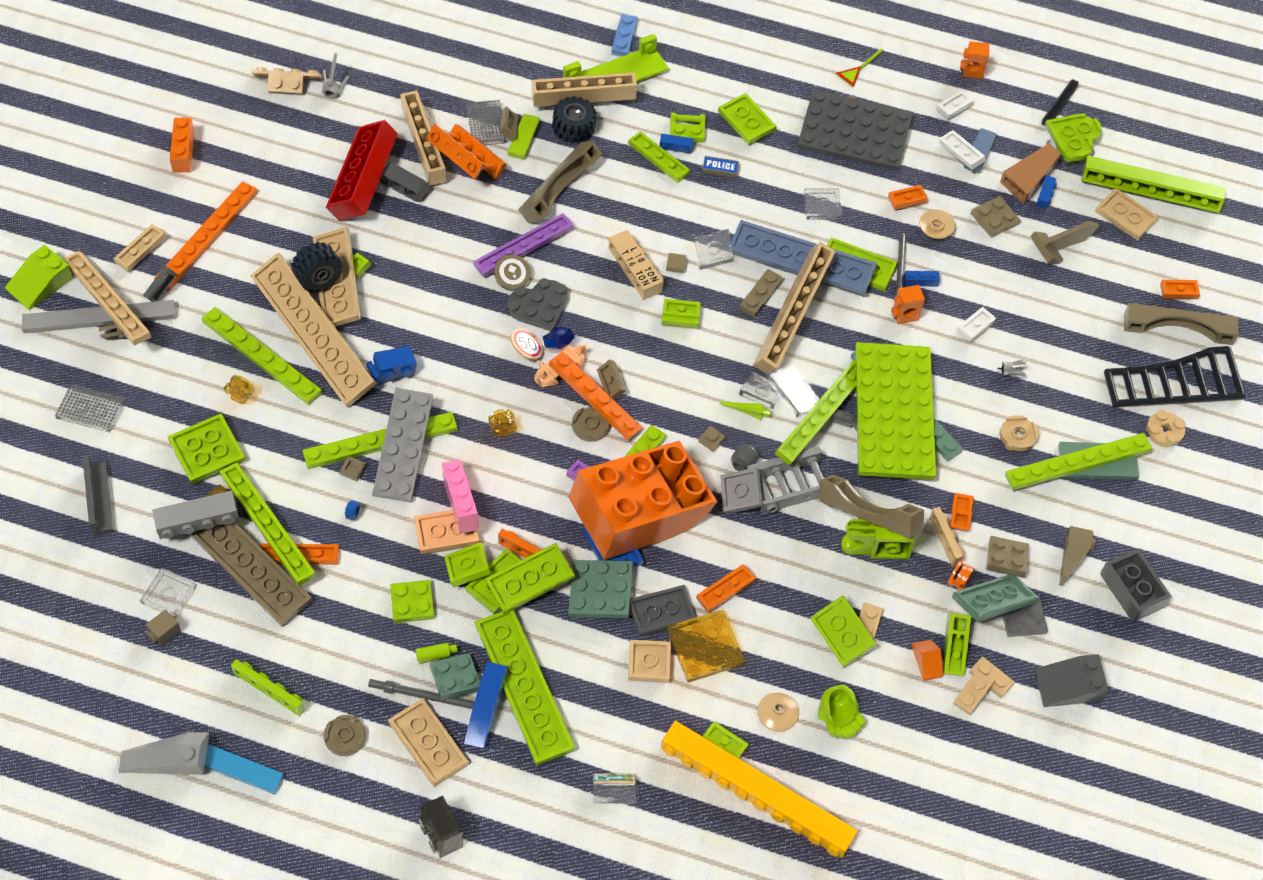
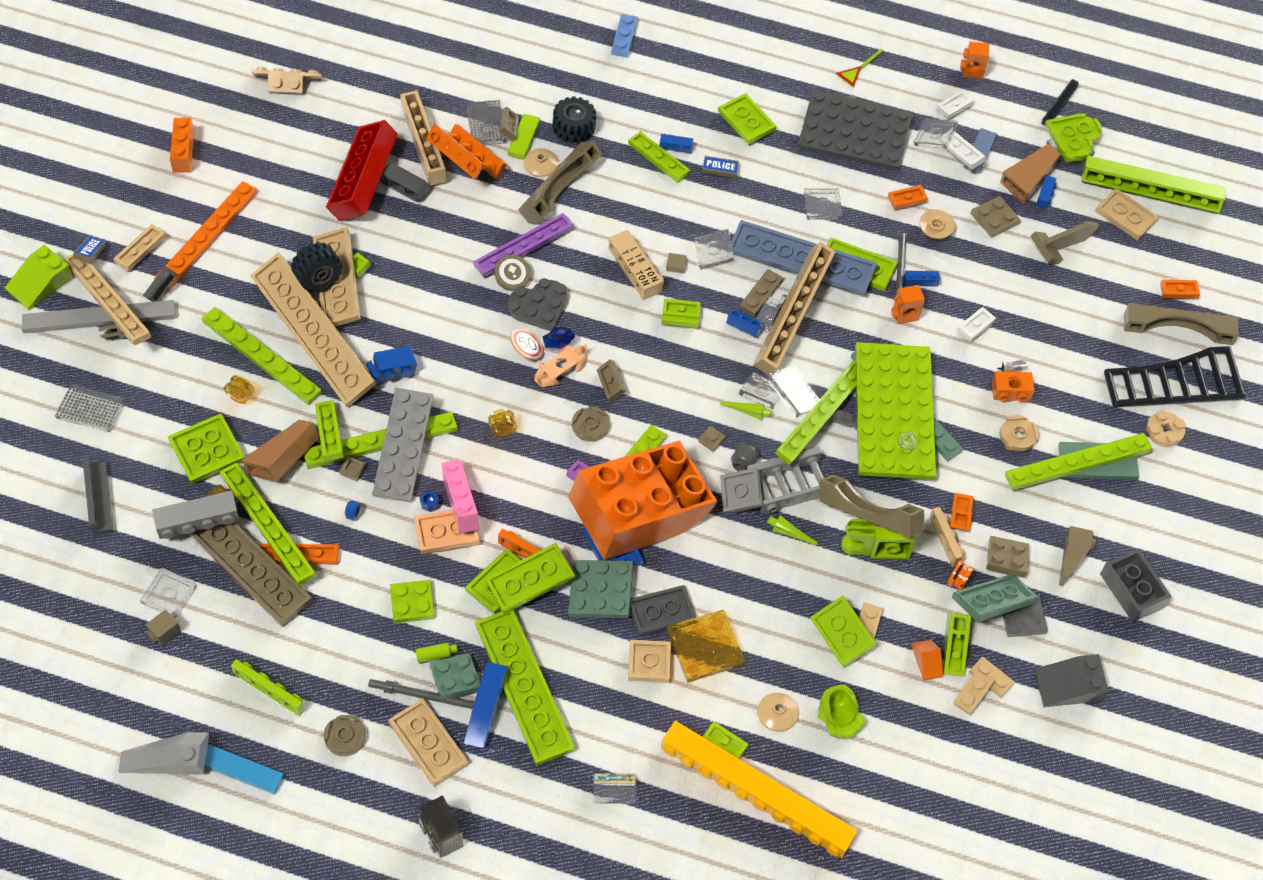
light grey plant [322,53,349,99] -> none
lime plate [444,542,491,587] -> none
tan brick [531,72,637,107] -> none
orange plate [548,352,643,441] -> none
lime bracket [563,34,668,82] -> none
lime plate [670,112,705,143] -> none
orange plate [696,564,756,613] -> none
none -> tile [73,236,106,263]
none -> medium nougat slope [241,419,320,482]
none -> lime plate [315,400,344,461]
none -> blue tile [420,491,440,512]
none -> tan dish [524,148,559,177]
none -> blue piece [726,309,764,337]
none -> clear panel [756,294,787,333]
none -> lime piece [767,515,818,545]
none -> clear plate [898,431,918,450]
none -> clear tile [913,118,958,149]
none -> orange brick [991,371,1034,402]

